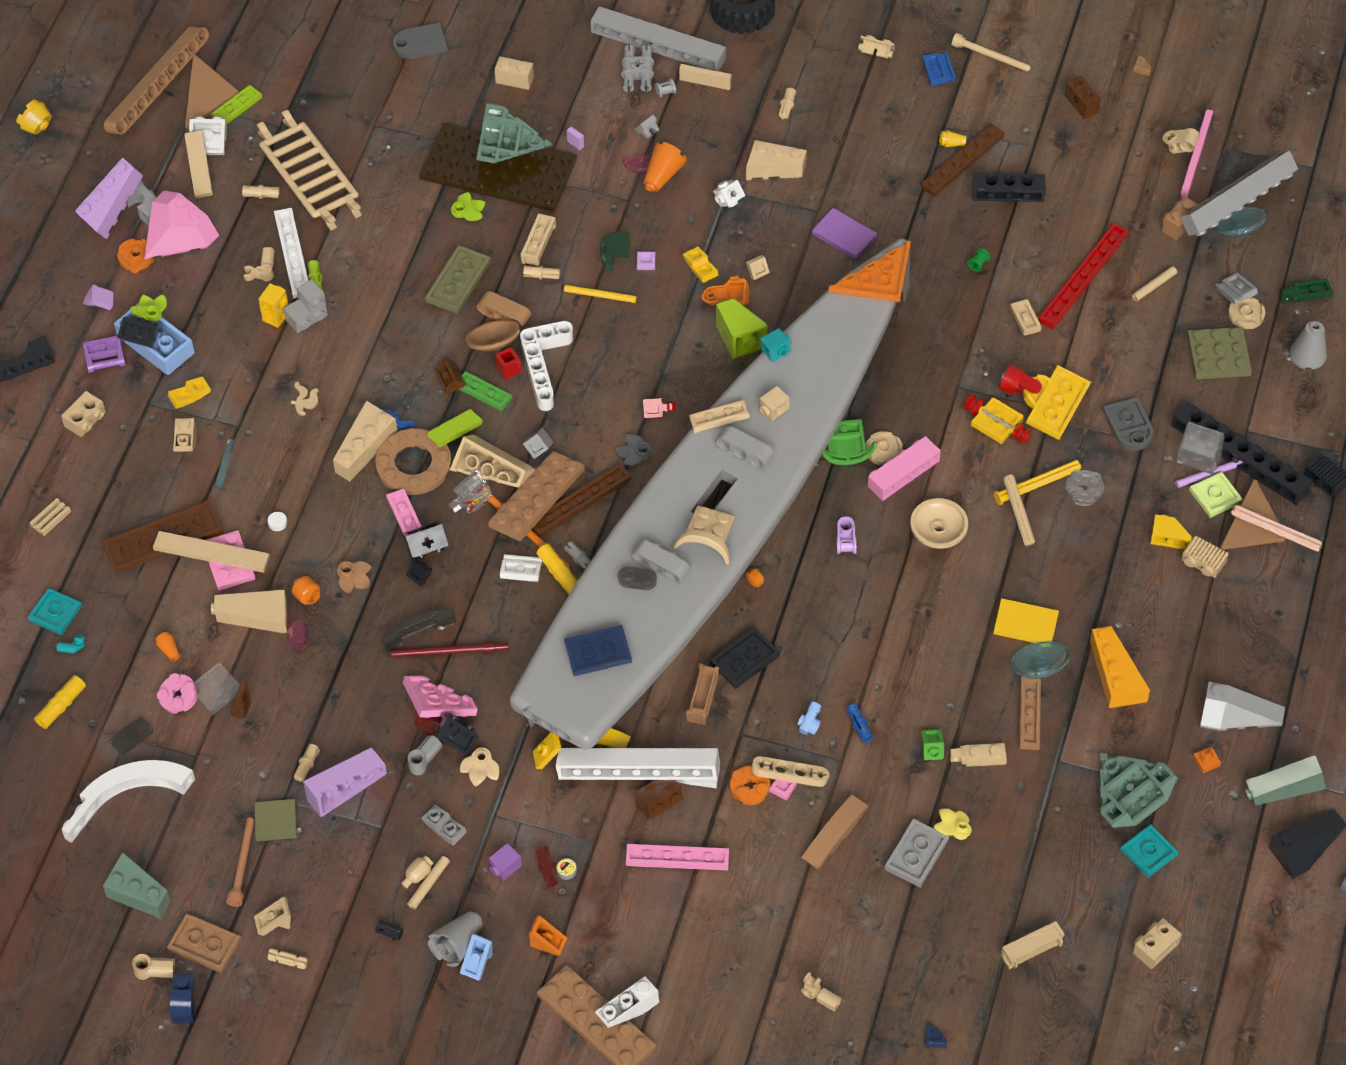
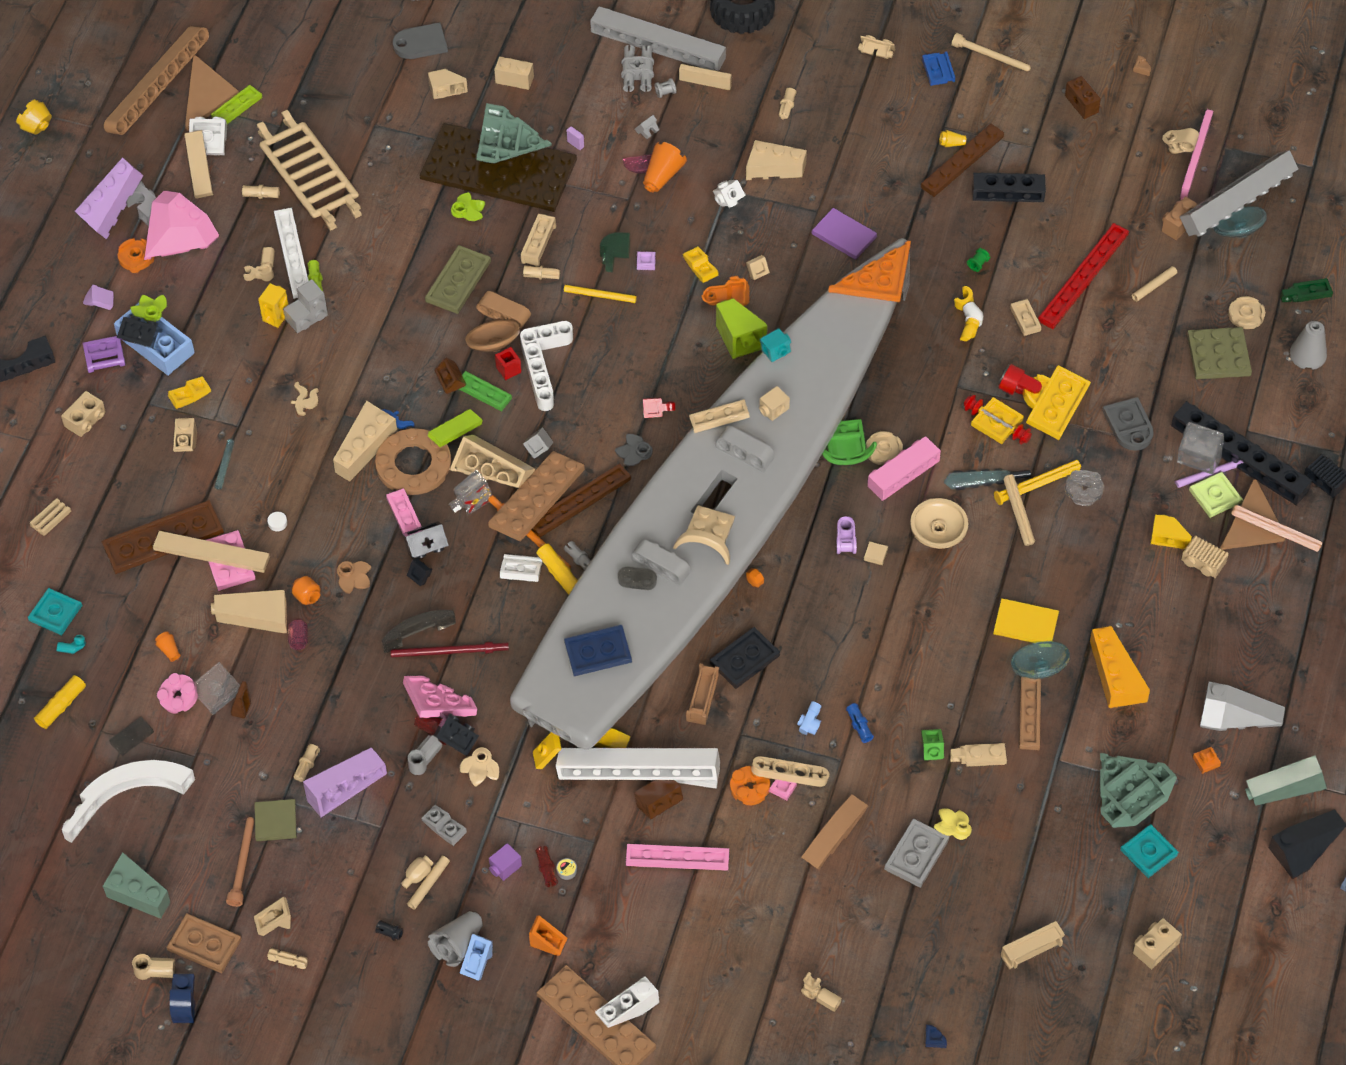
light grey plate [1215,272,1258,305] -> none
none -> tan slope [428,69,468,99]
none -> tan tile [864,542,888,565]
none -> clear light blue sword [944,468,1031,491]
none -> yellow piece [954,286,983,341]

